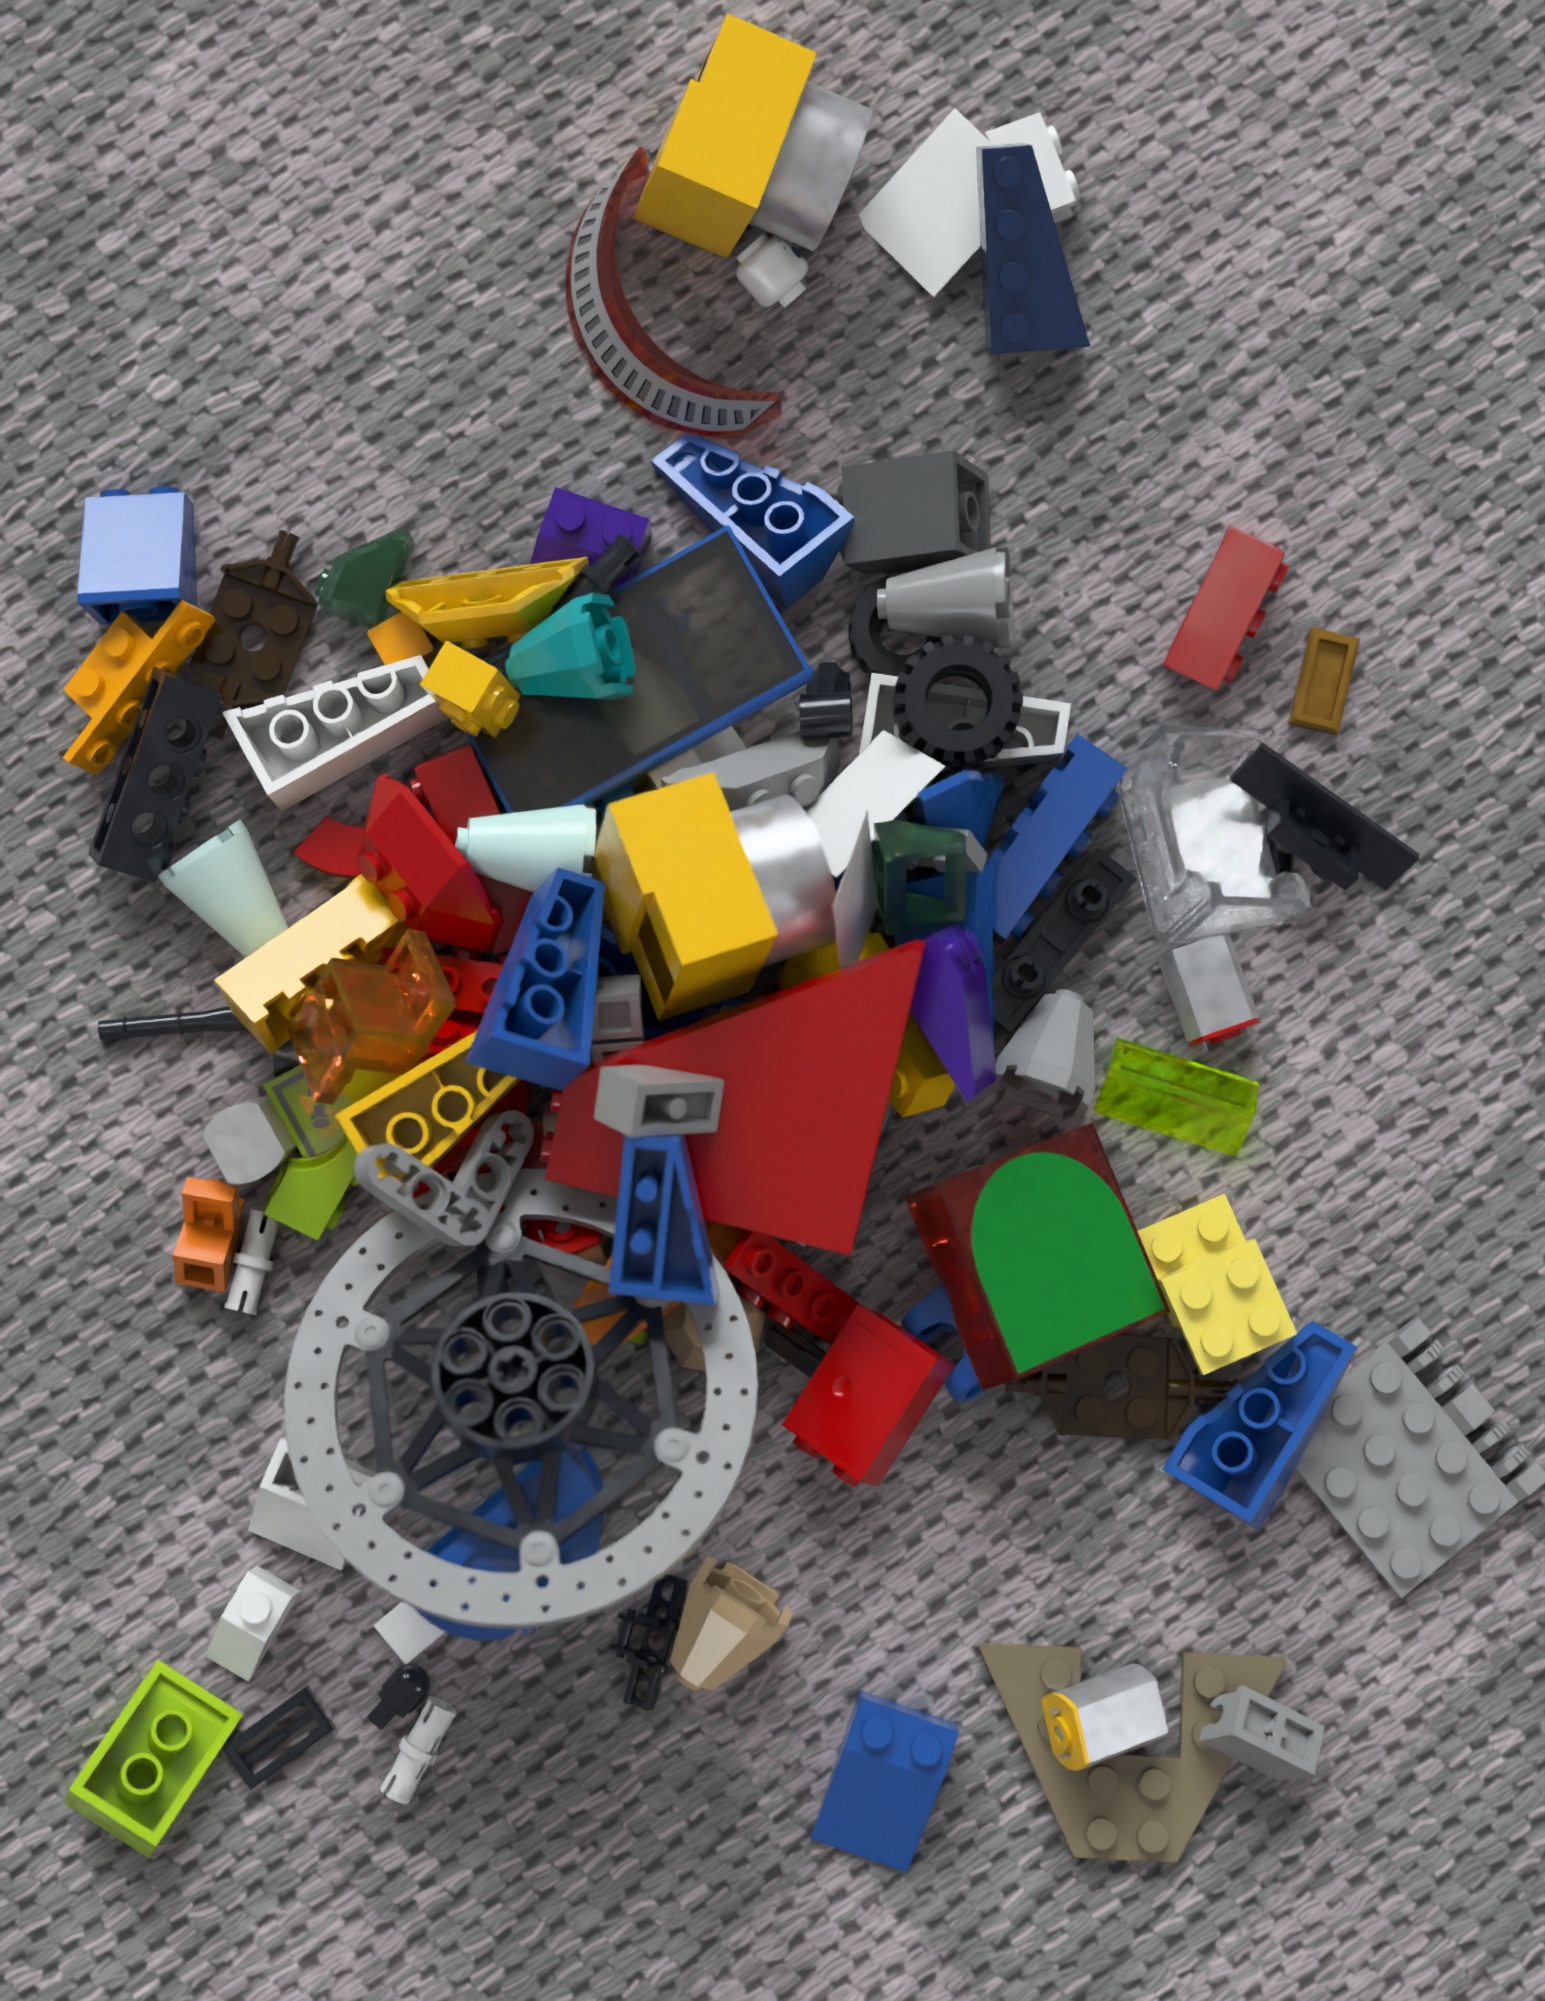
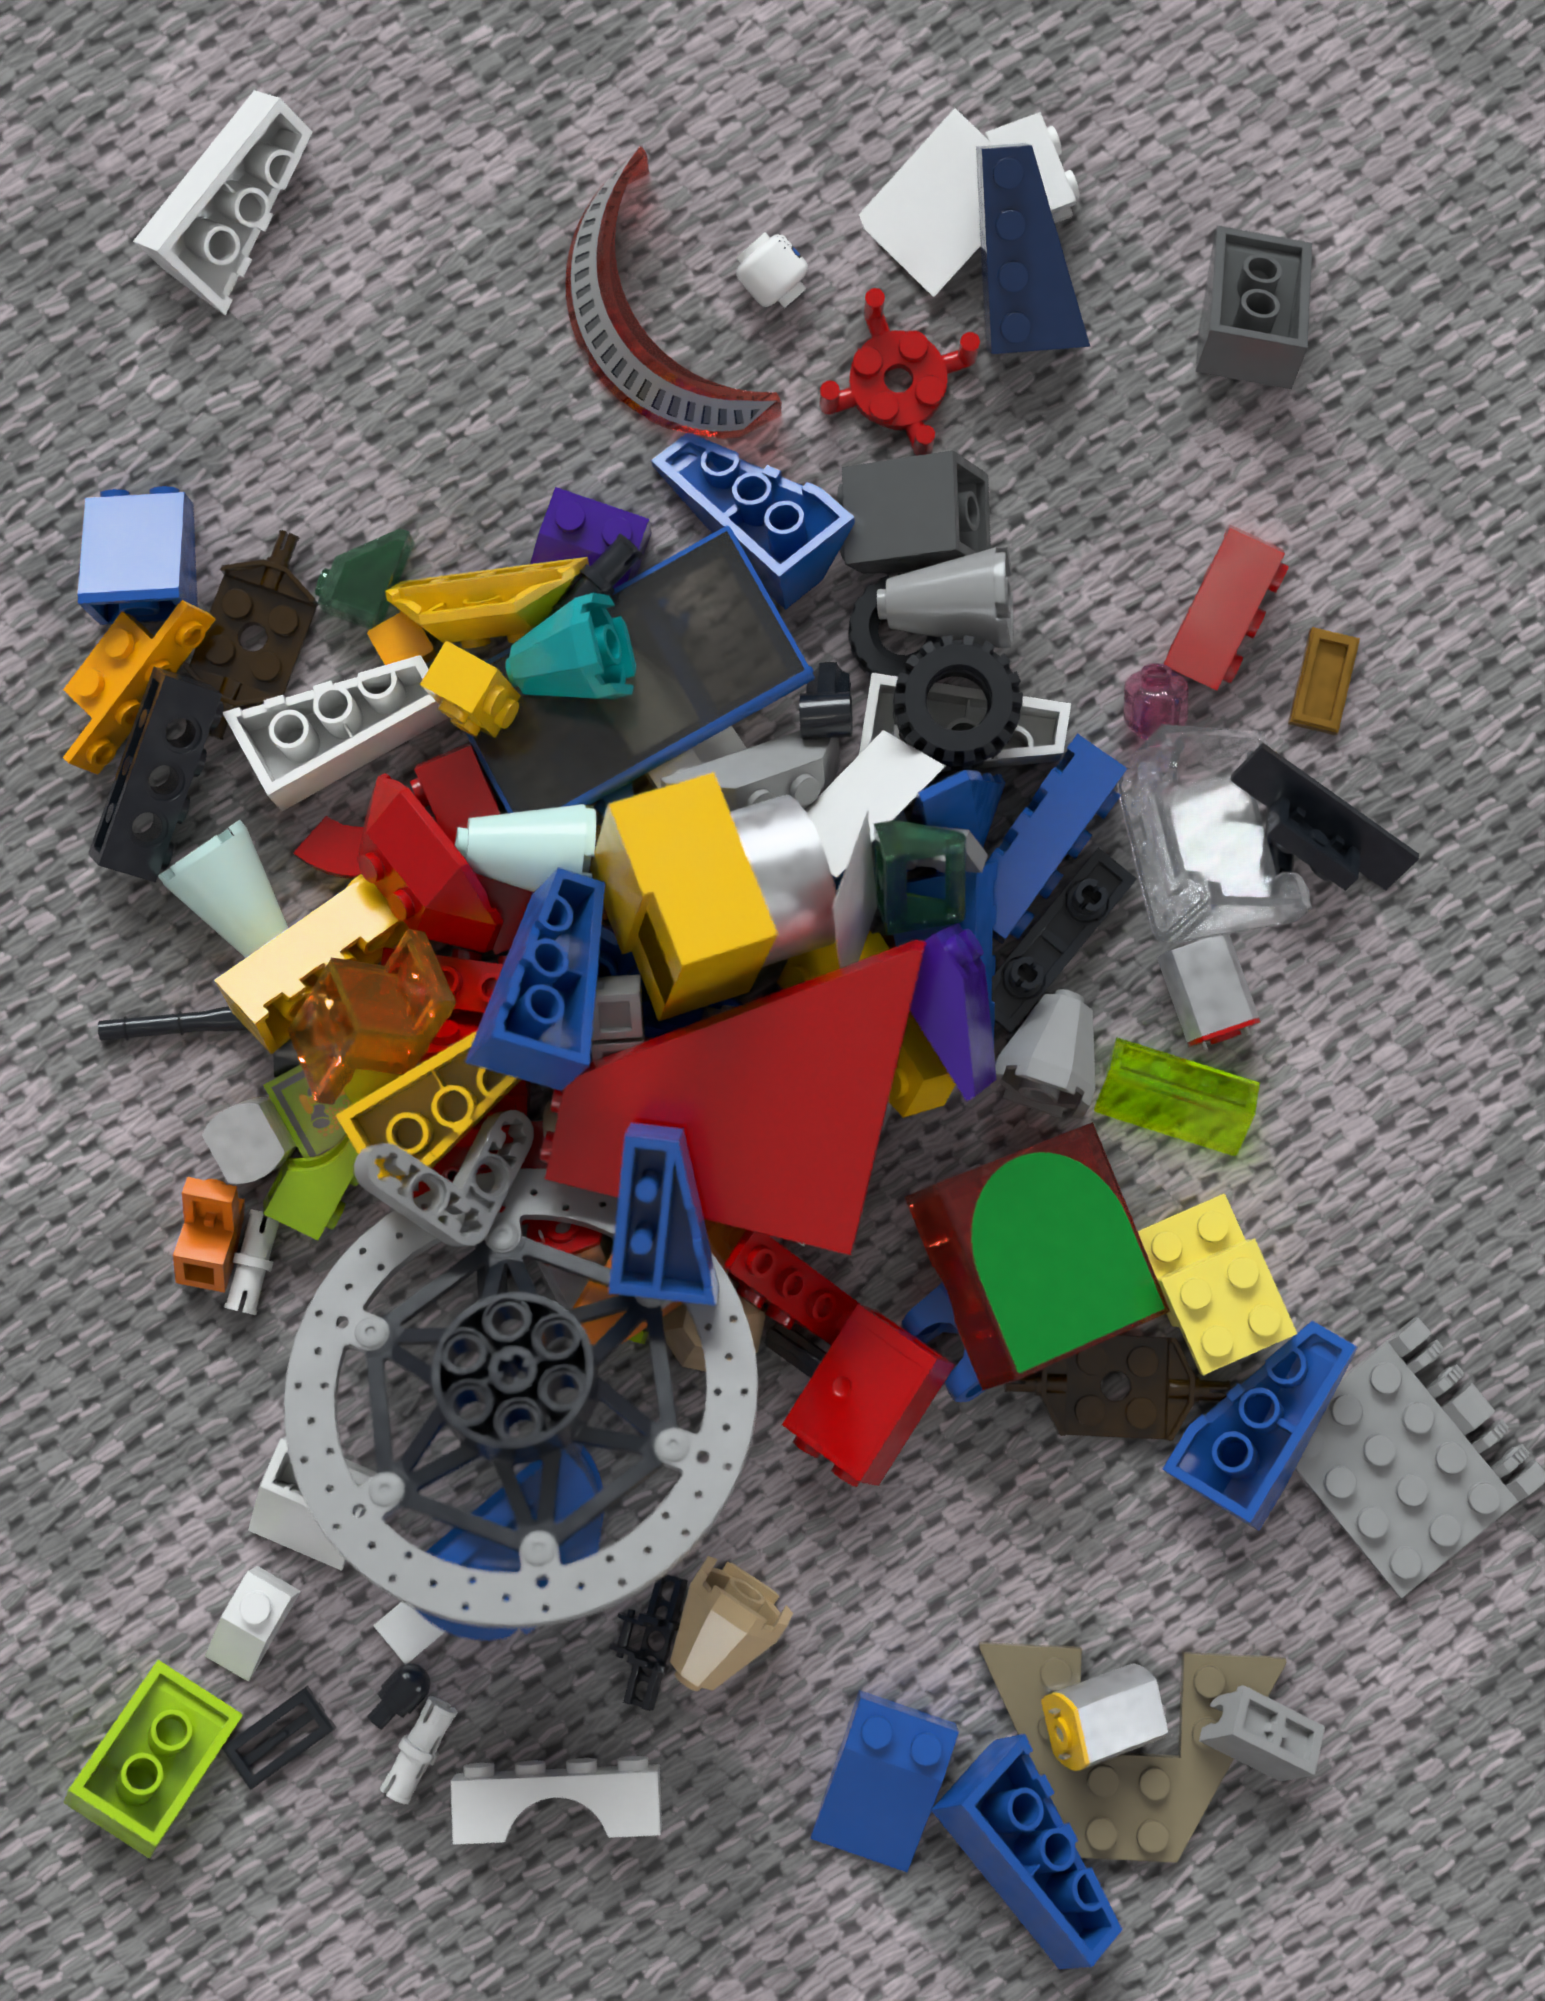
light grey slope [594,1065,724,1137] -> none
yellow piece [632,13,872,258] -> none
none -> white wedge [133,90,313,315]
none -> white arch [451,1756,662,1845]
none -> red plate [819,288,980,456]
none -> blue wedge [931,1734,1123,1969]
none -> clear pink head [1124,663,1188,741]
none -> dark grey slope [1195,225,1312,389]

